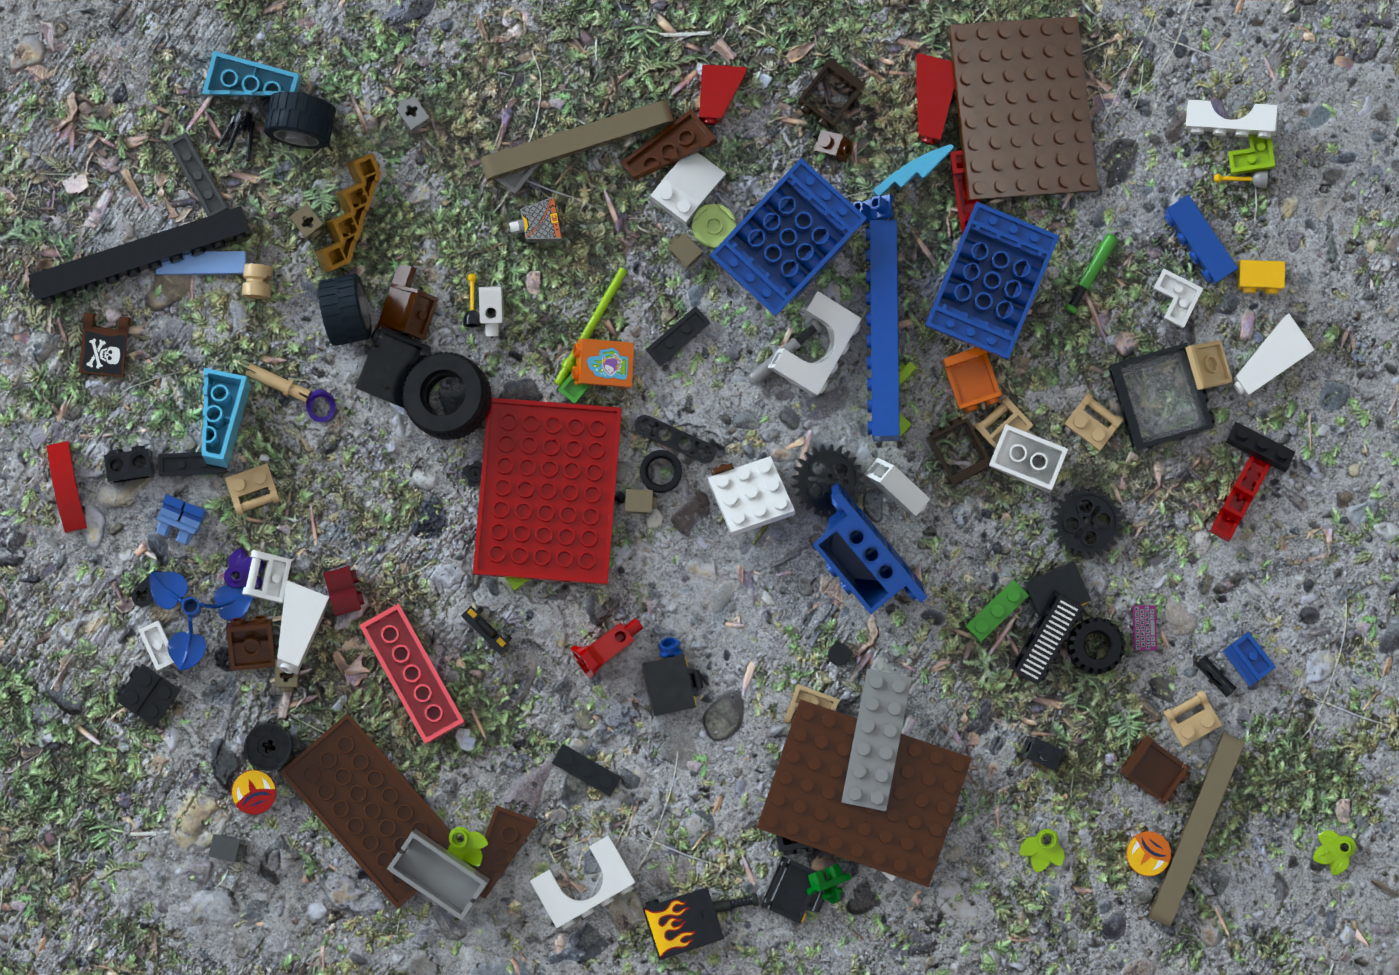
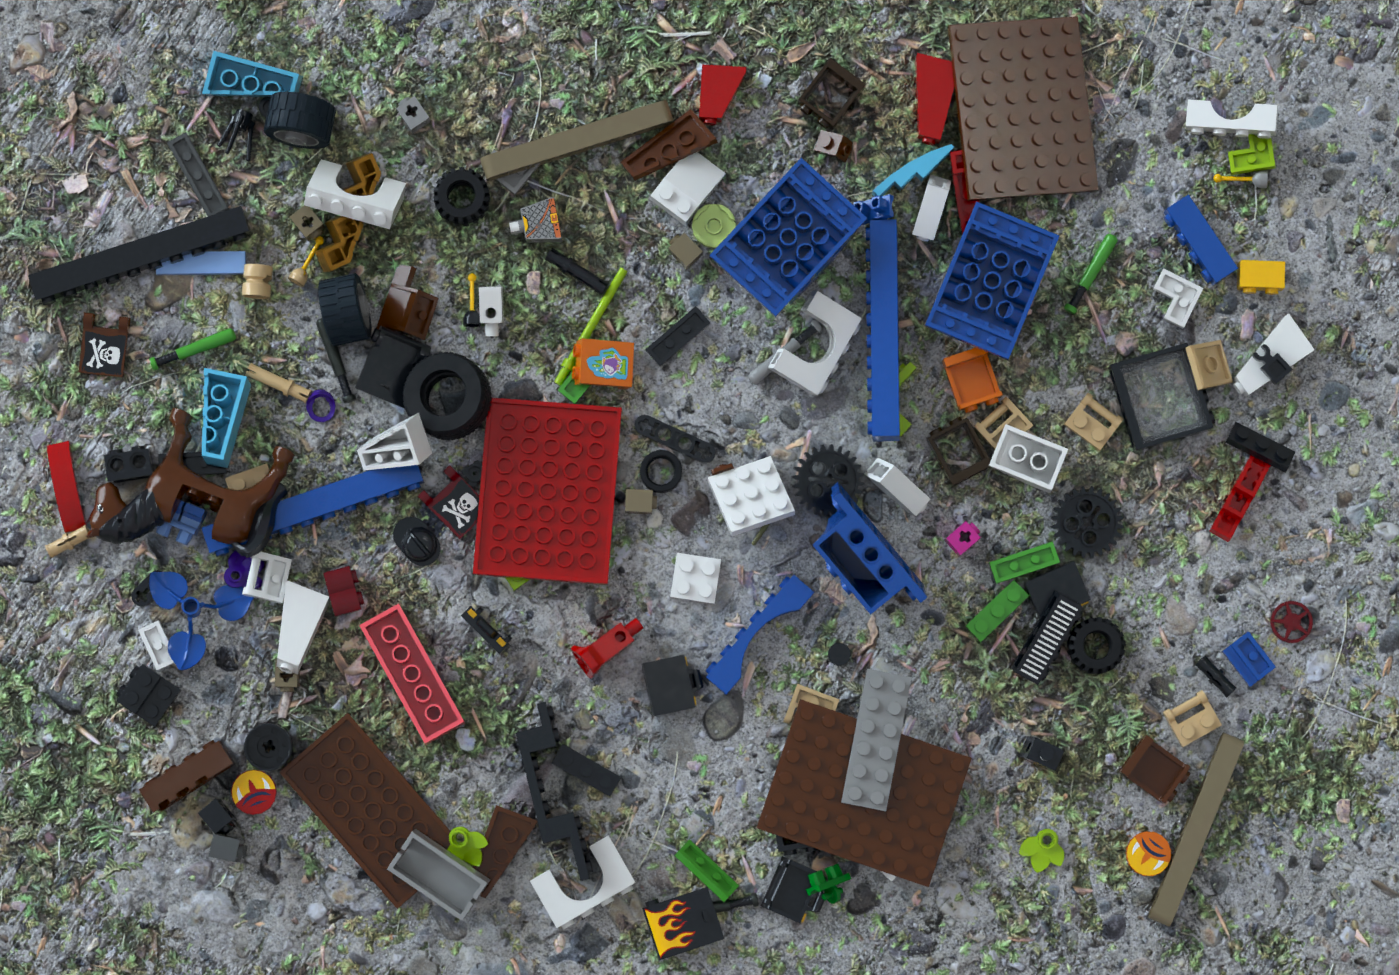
reddish brown plate [226,615,276,671] -> none
blue plate [658,637,682,658] -> none
tile [1132,605,1157,651] -> none
lime plate [1313,830,1356,875] -> none
none -> tan pin [45,525,92,558]
none -> reddish brown animal [86,408,295,558]
none -> reddish brown wedge [139,740,235,813]
none -> bright green piece [149,328,236,371]
none -> black brick [198,798,237,835]
none -> blue brick [201,465,425,557]
none -> hinge [288,236,324,287]
none -> white arch [304,159,406,229]
none -> pearl dark grey piece [316,318,356,404]
none -> white wedge [357,412,432,471]
none -> black piece [393,517,441,566]
none -> flag [417,465,479,539]
none -> black tyre [433,167,490,227]
none -> black bracket [516,702,593,881]
none -> black pin [545,247,609,295]
none -> white plate [670,553,721,604]
none -> bright green plate [674,839,739,902]
none -> blue arch [706,575,814,695]
none -> white slope [912,174,951,241]
none -> dark pink brick [944,521,981,557]
none -> bright green plate [989,541,1060,584]
none -> black plate [1252,344,1293,385]
none -> dark red wheel [1270,601,1313,643]

